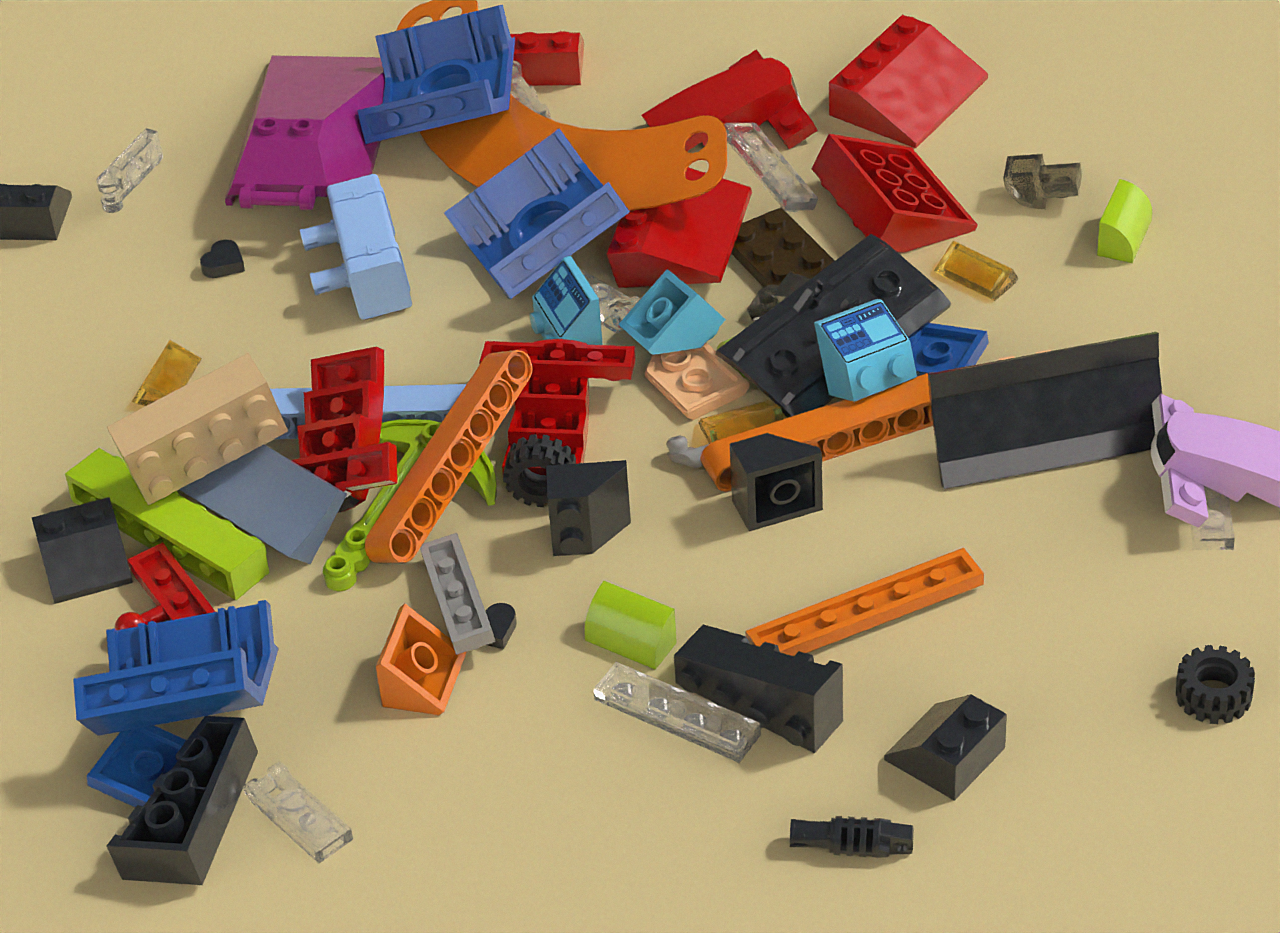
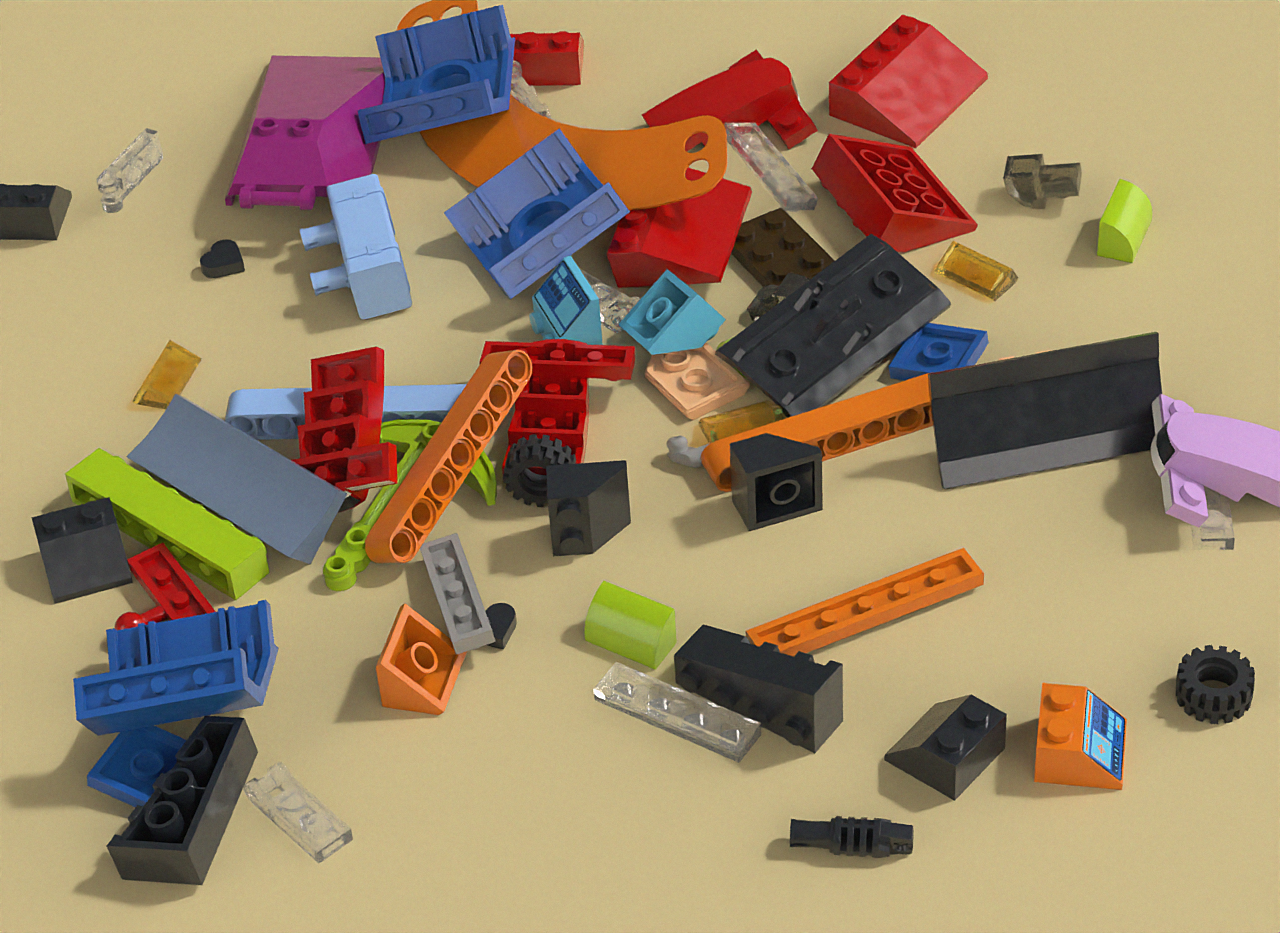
tan brick [107,353,288,505] -> none
medium azure slope [814,299,917,402] -> none
none -> orange slope [1034,683,1127,790]

